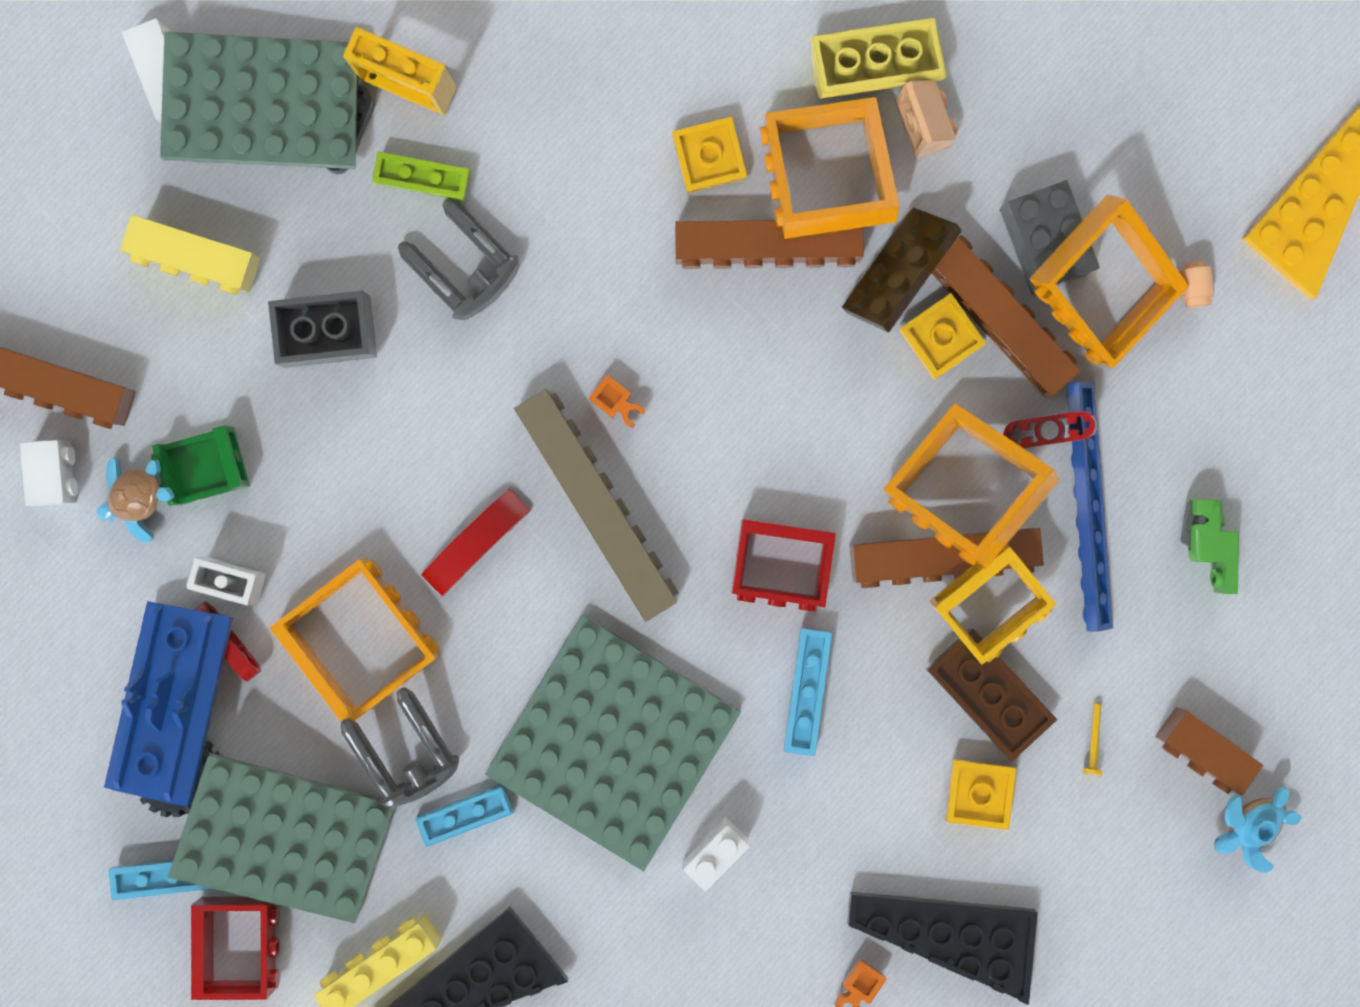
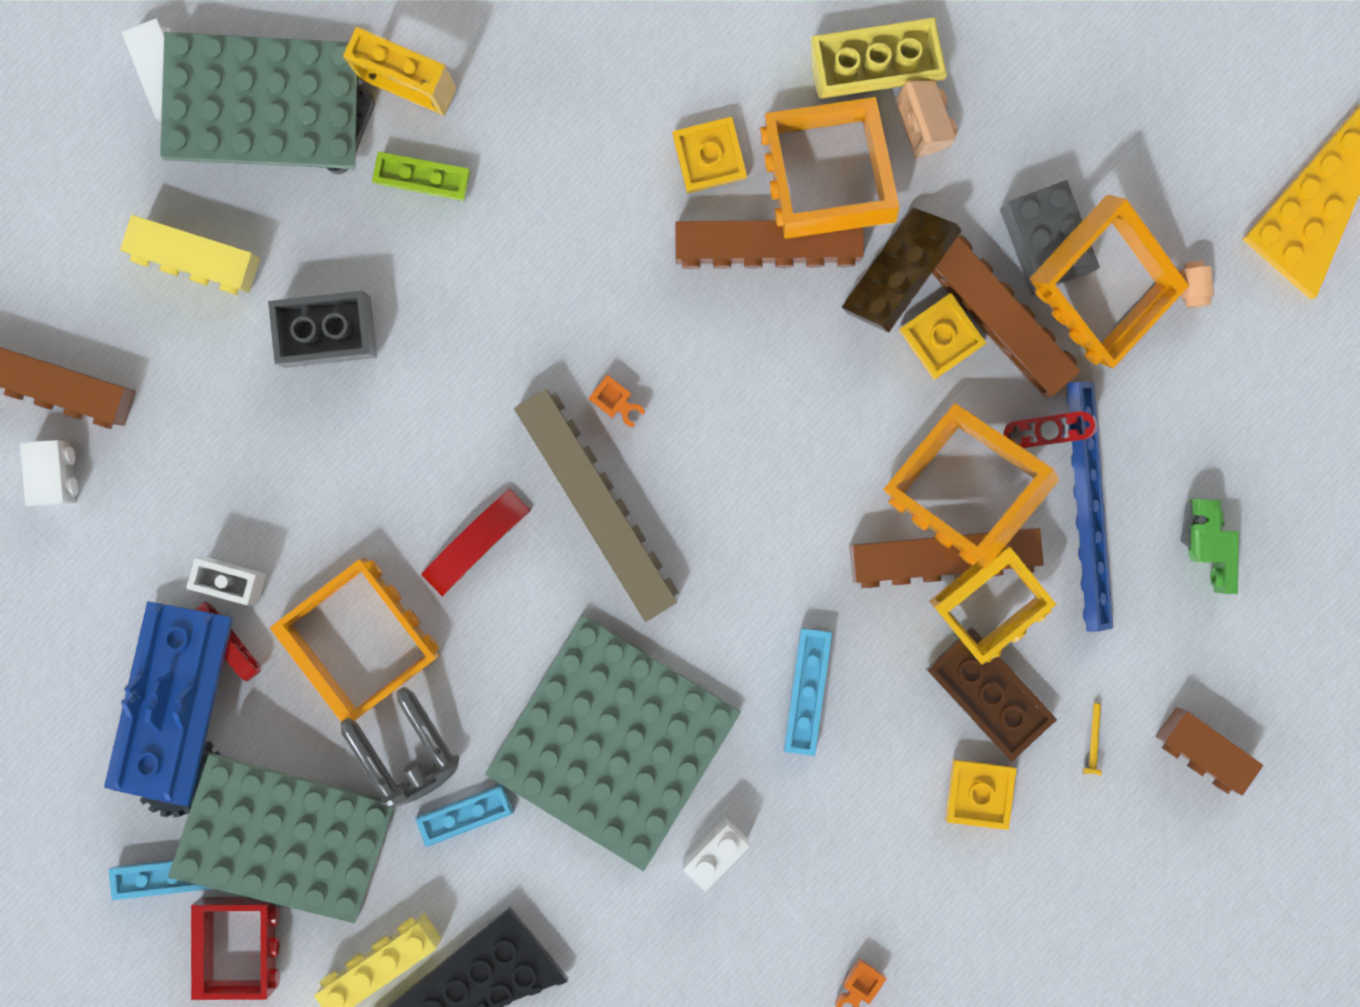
medium nougat animal [97,457,174,543] -> none
green panel [151,425,250,506] -> none
dark grey piece [398,198,519,320] -> none
red window [731,519,836,612] -> none
black wing [847,892,1038,1005] -> none
medium azure animal [1214,787,1302,873] -> none

